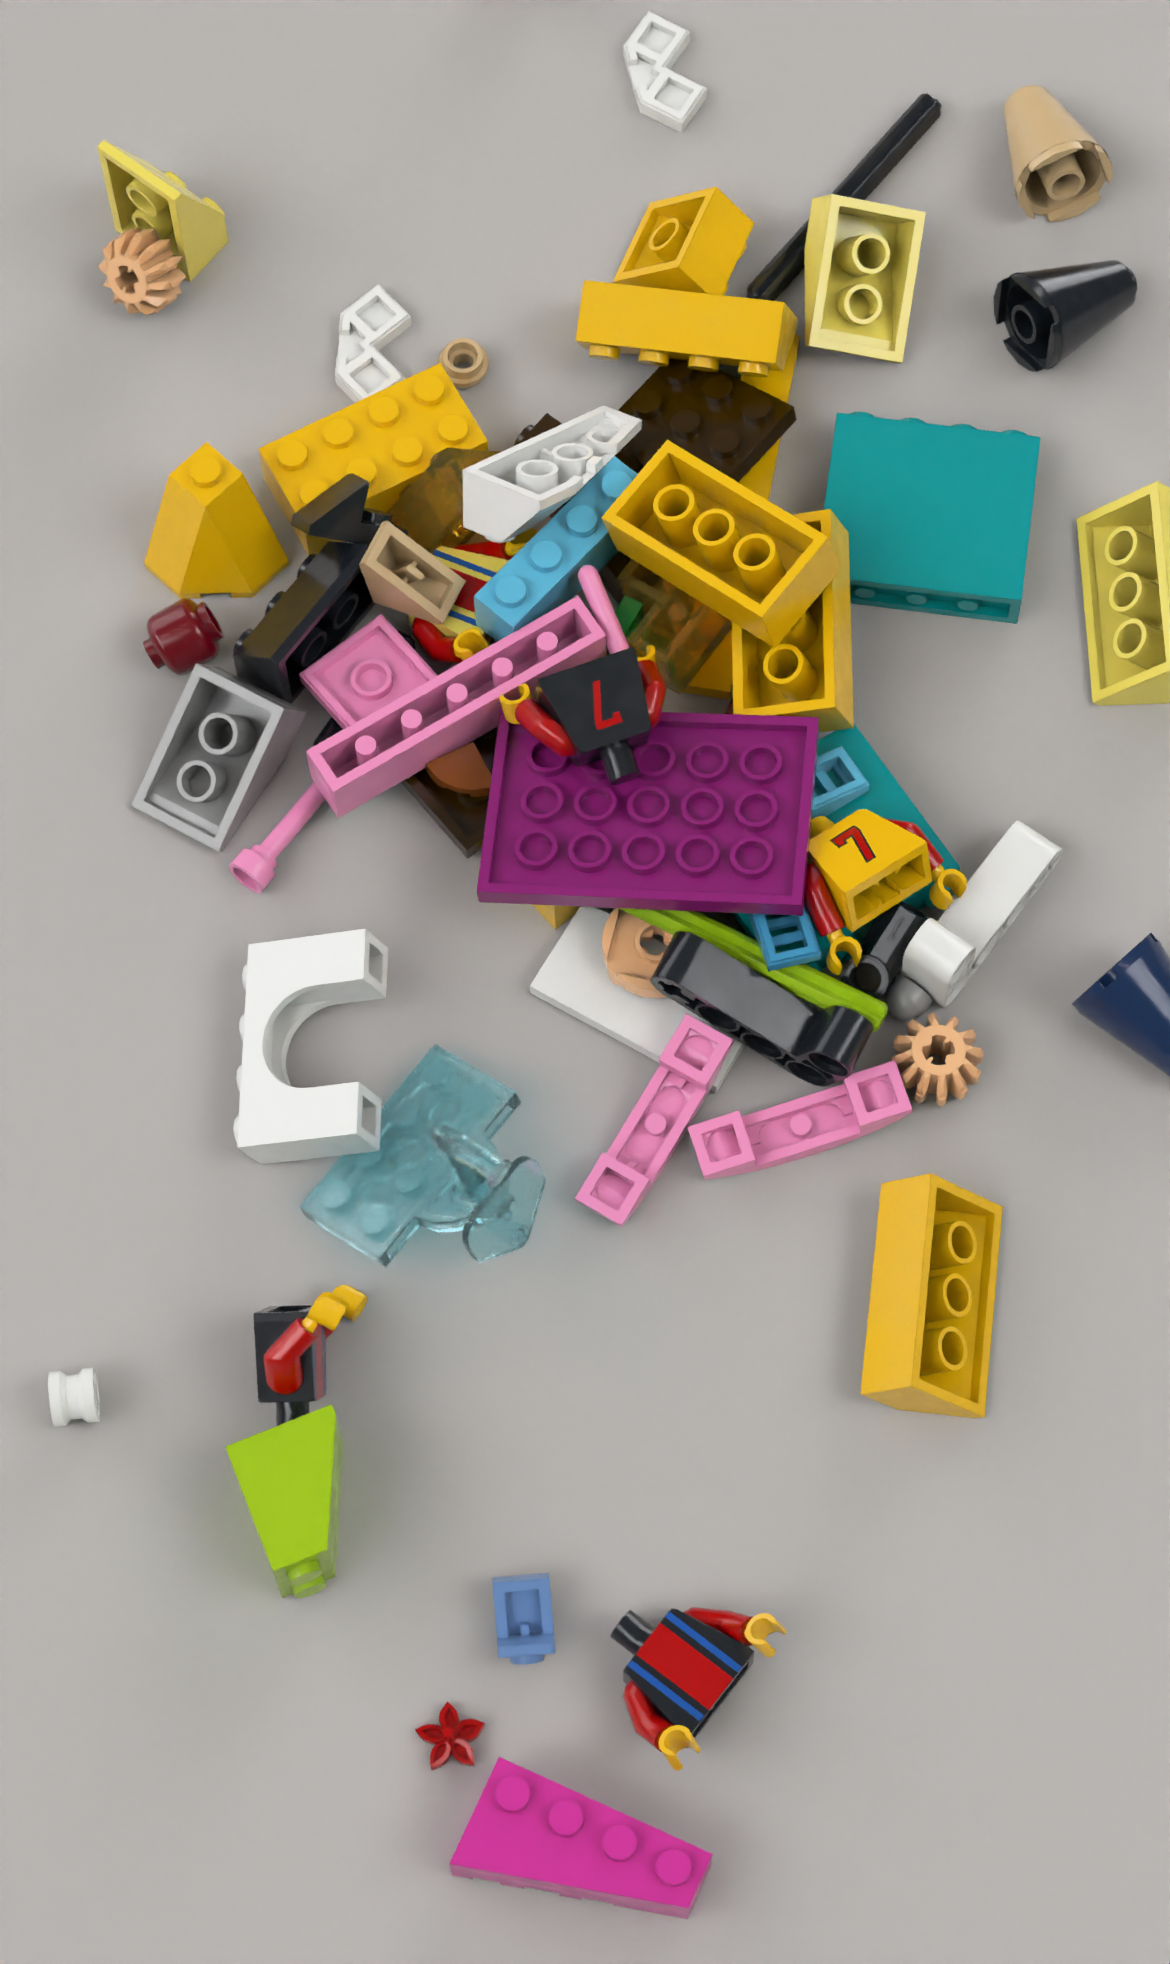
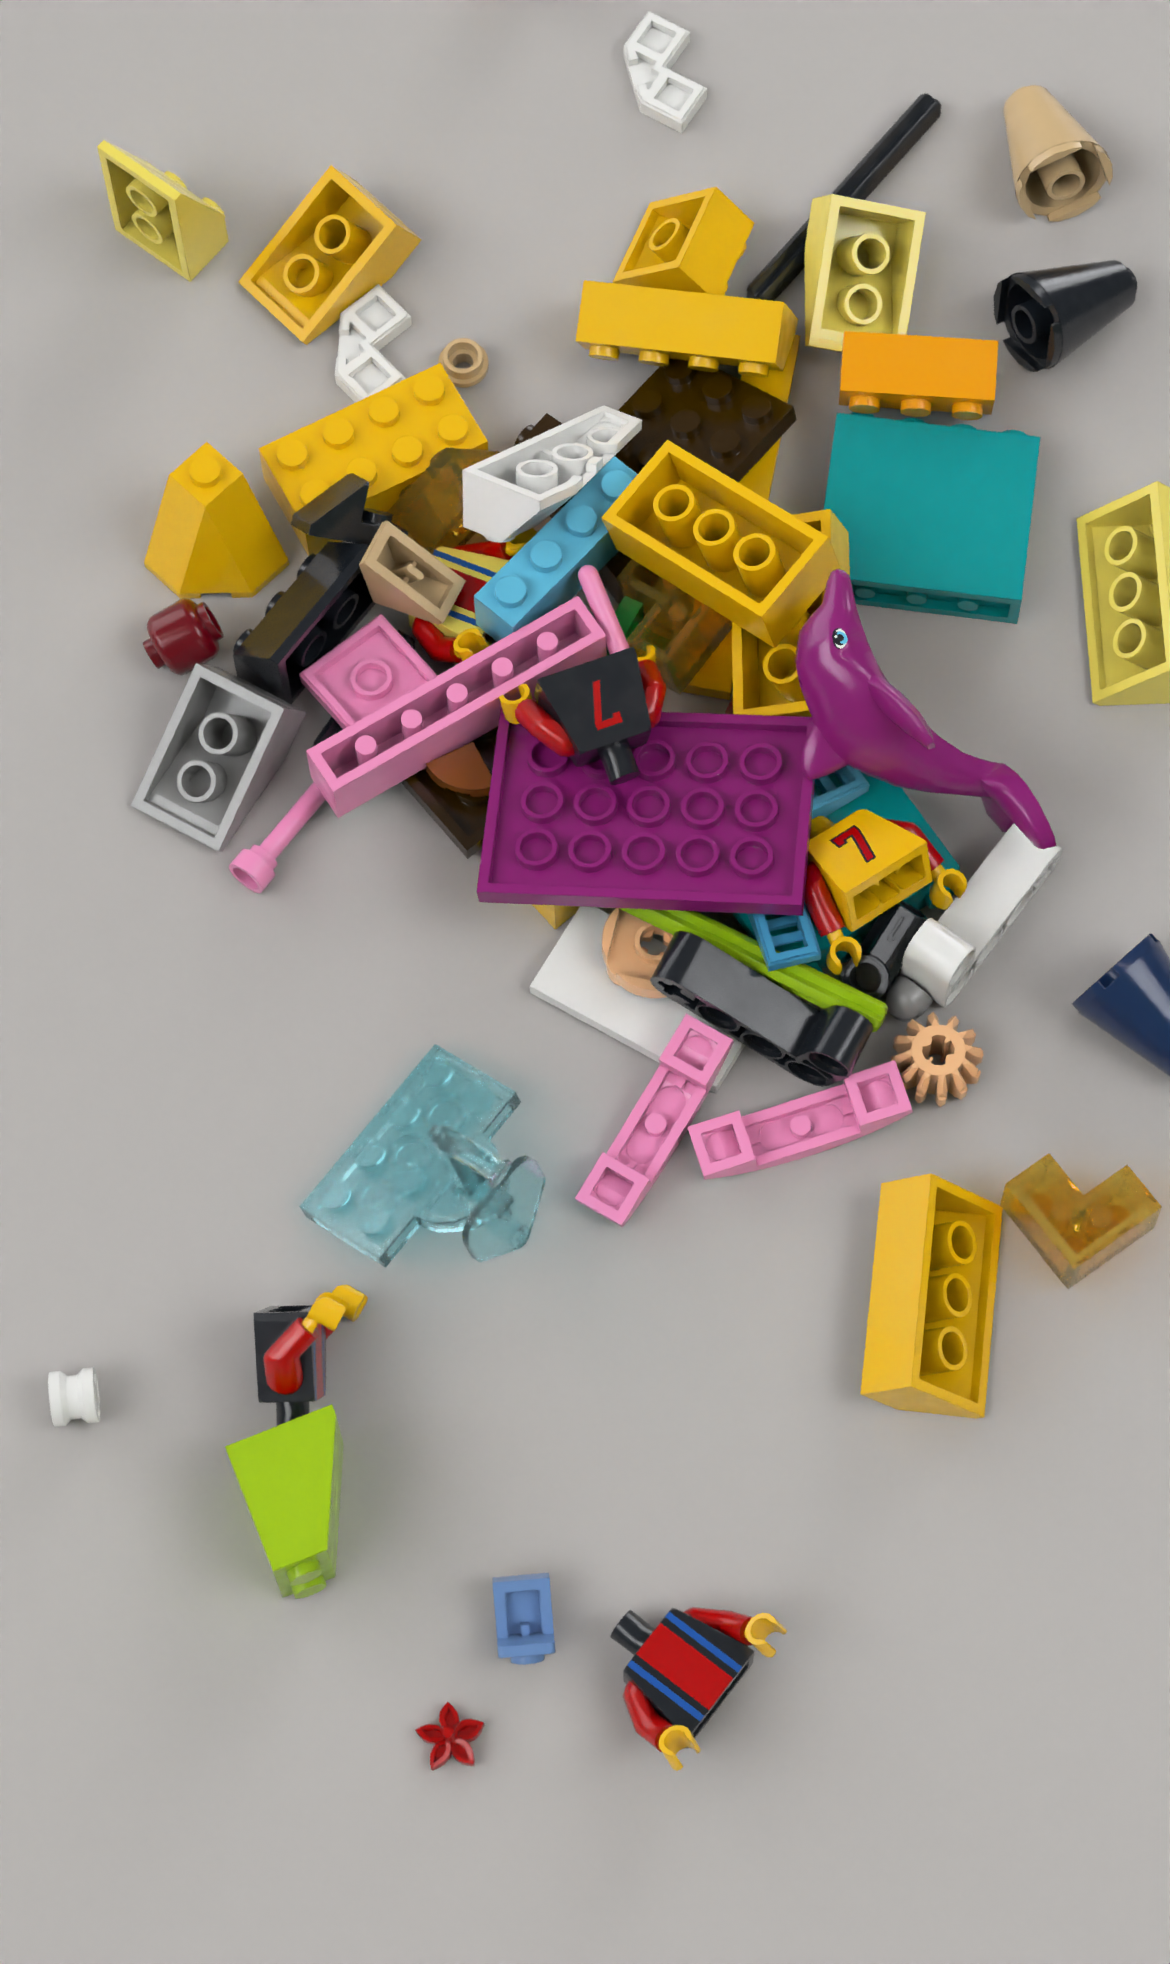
light nougat gear [98,227,186,316] -> none
white arch [233,928,388,1165] -> none
dark pink wedge [449,1757,712,1919] -> none
none -> yellow slope [238,165,421,345]
none -> magenta animal [795,569,1056,849]
none -> light orange slope [839,331,999,420]
none -> clear yellow brick [1000,1153,1162,1289]

